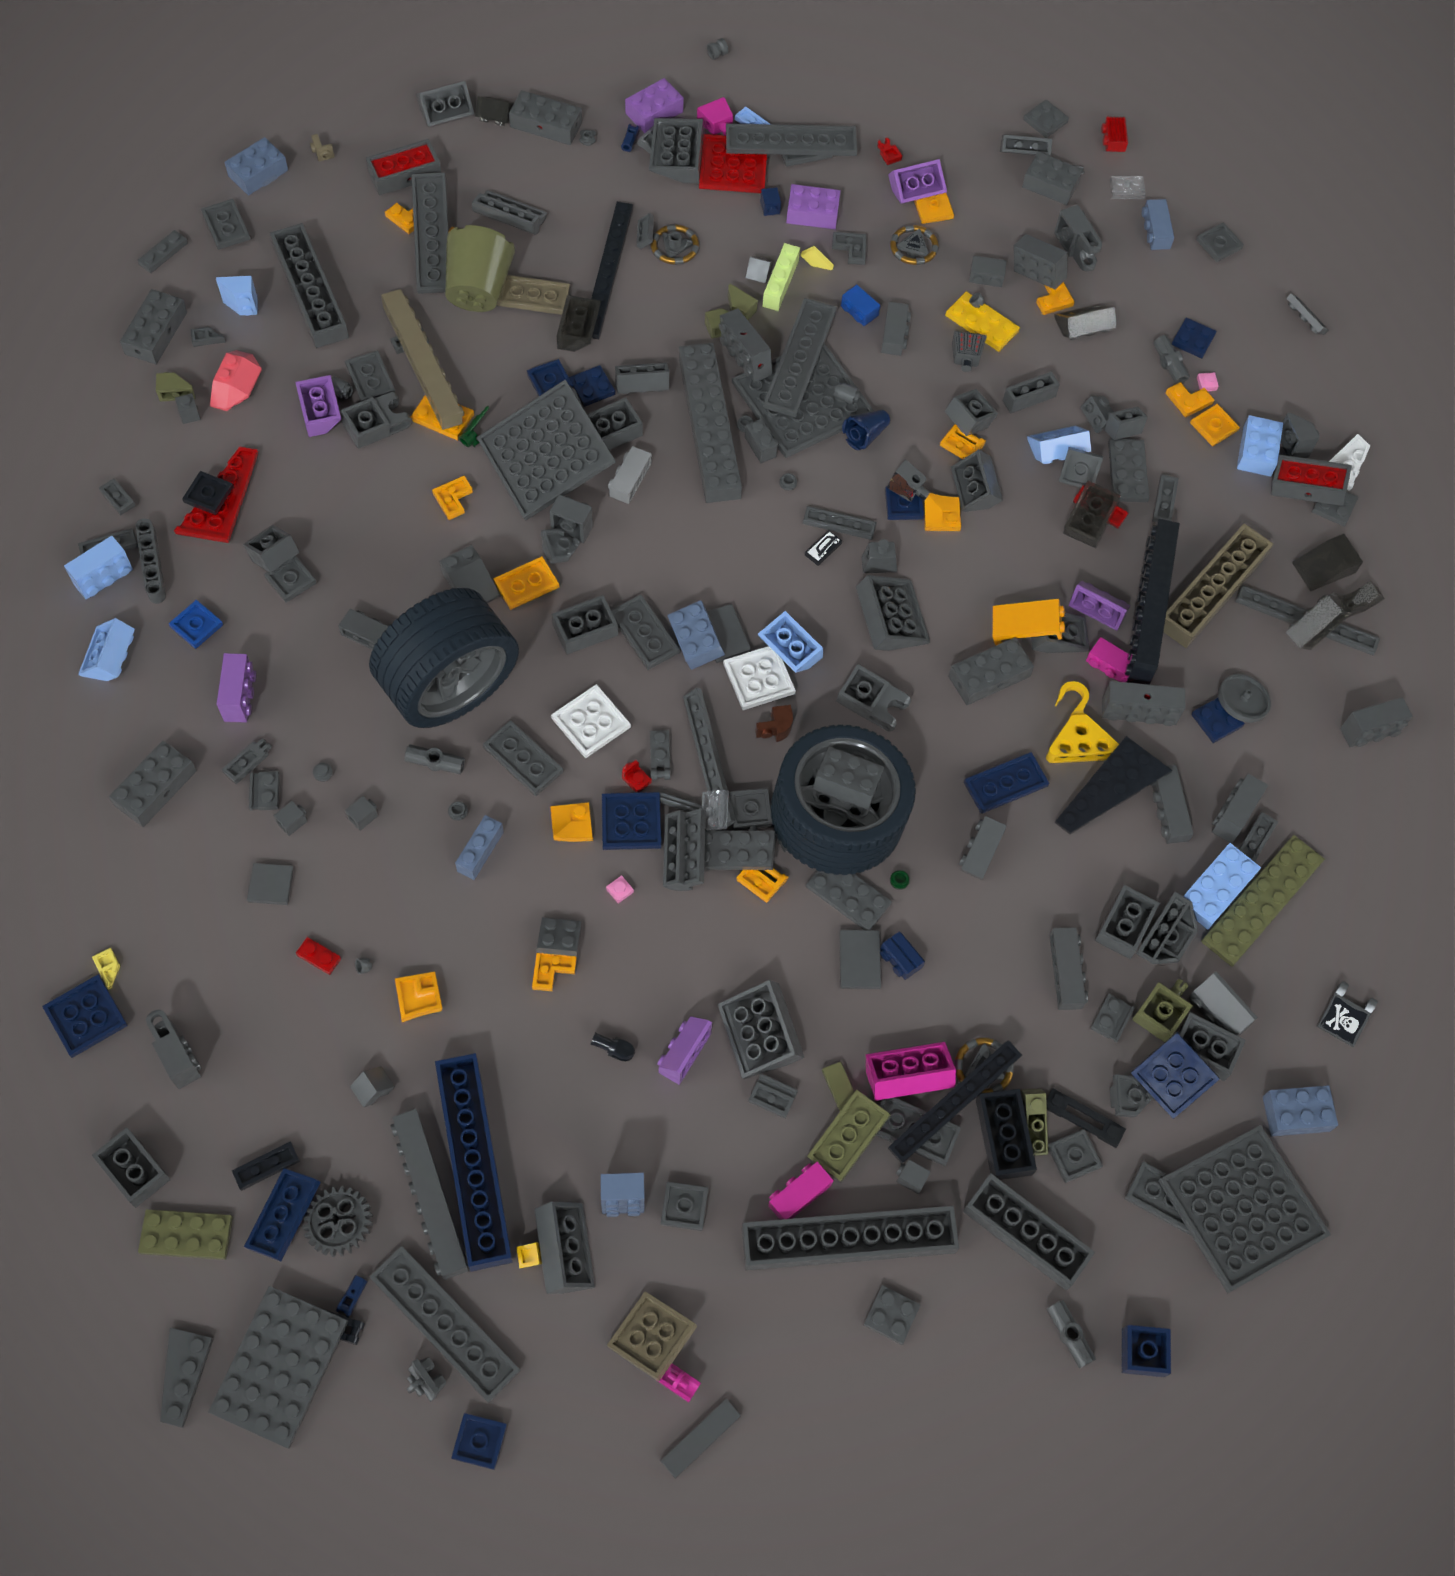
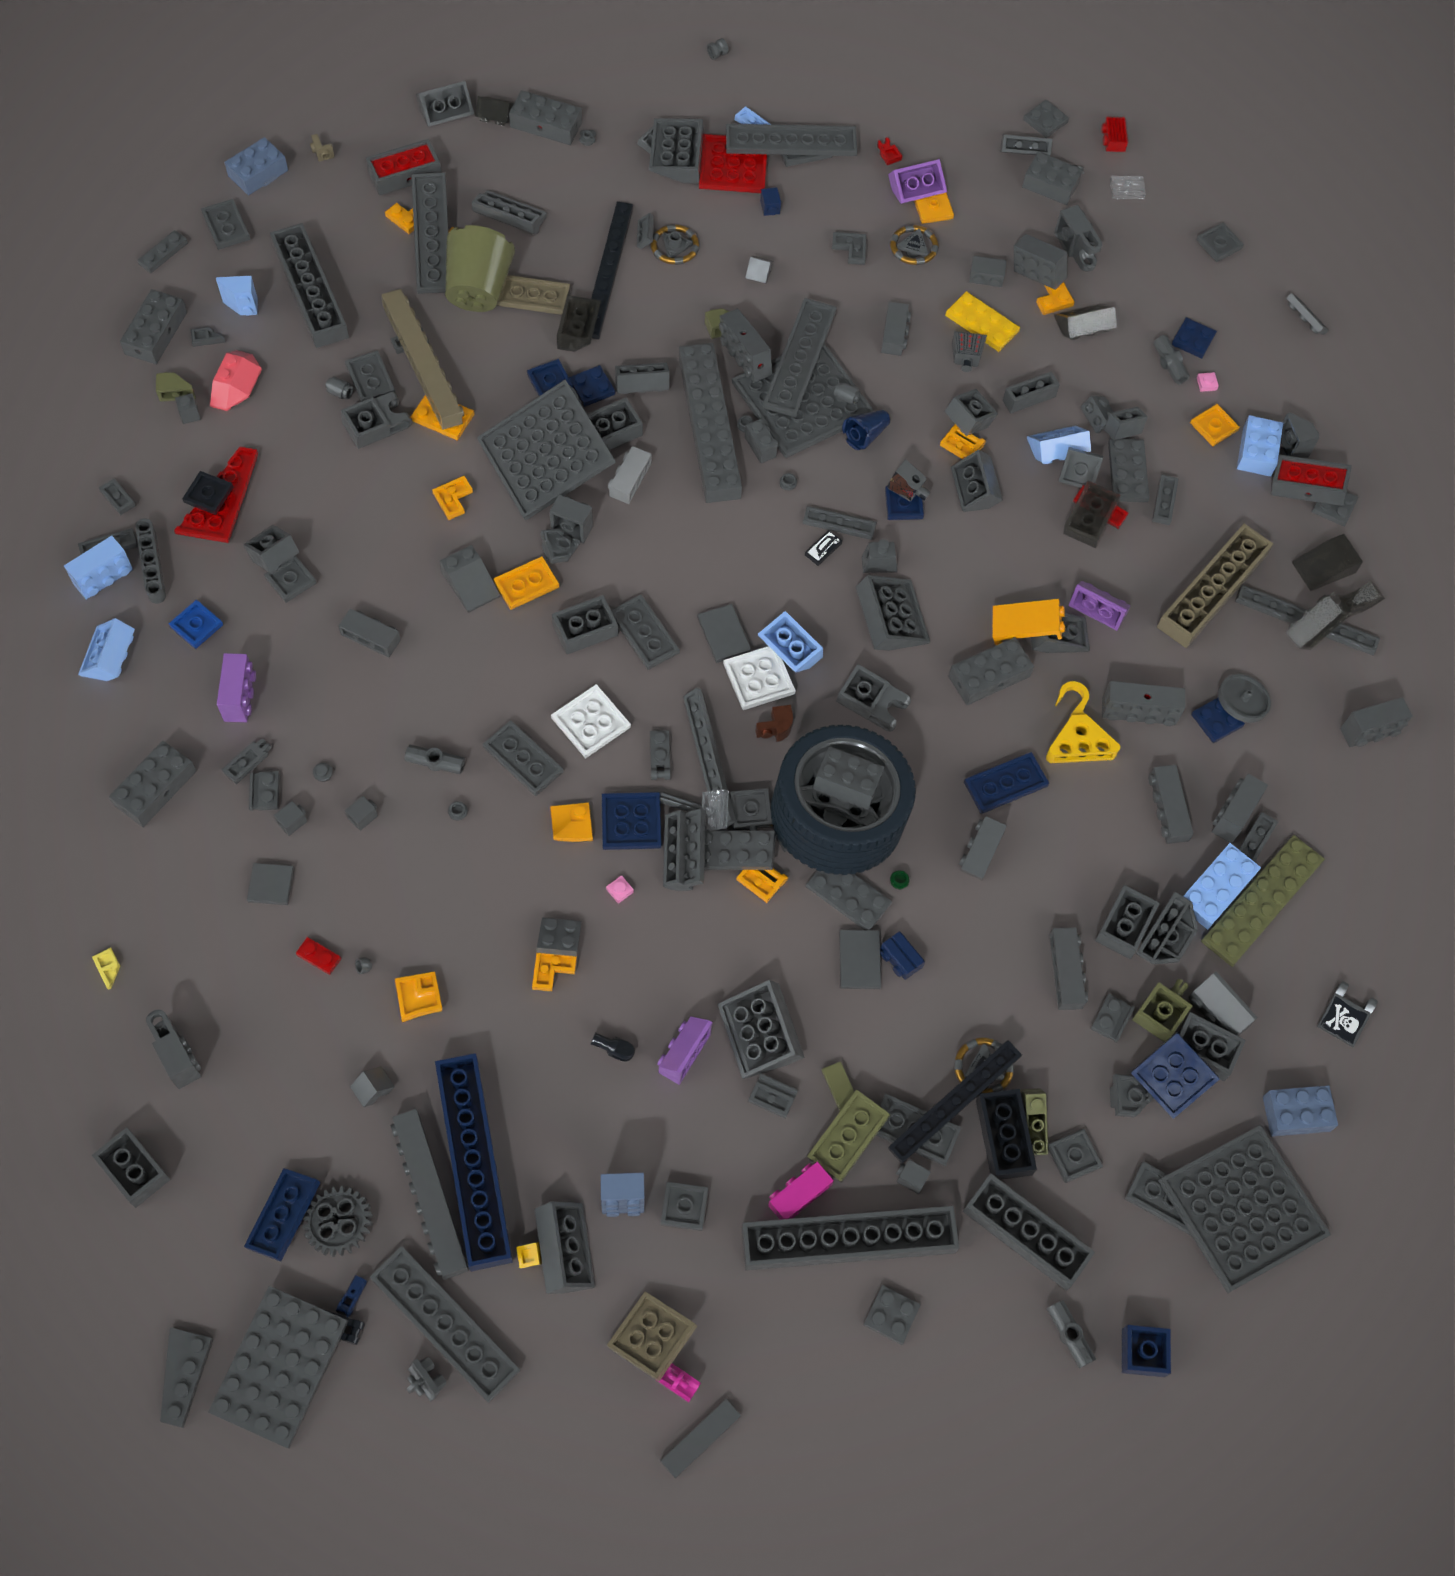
dark blue plate [42,975,128,1058] -> none
olive plate [138,1209,233,1260] -> none
black plate [232,1141,300,1191] -> none
medium lavender slope [295,375,341,437] -> none
black wheel [369,588,519,728] -> none
dark blue plate [451,1413,507,1470] -> none
sand blue brick [455,815,504,880] -> none
dark green plant [459,406,489,447] -> none
dark blue bar [621,124,640,152] -> none
red bracket [622,760,652,793] -> none
medium lavender brick [625,78,684,133] -> none
sand blue brick [667,600,725,670] -> none
dark pink torso [697,97,733,136] -> none
olive slope [728,283,758,320] -> none
yellowish green brick [762,243,800,311] -> none
medium lavender brick [786,184,841,229] -> none
light yellow tile [801,246,834,270] -> none
blue brick [841,285,880,326] -> none
dark pink brick [865,1042,956,1101] -> none
light orange plate [924,493,961,531] -> none
dark grey hinge [969,292,984,308] -> none
black container [1046,1088,1126,1148] -> none
black wing [1055,736,1173,834] -> none
dark pink brick [1086,637,1130,682] -> none
black brick [1125,519,1180,685] -> none
sand blue brick [1142,199,1174,250] -> none
light orange plate [1165,382,1214,418] -> none
white wing [1329,434,1370,491] -> none

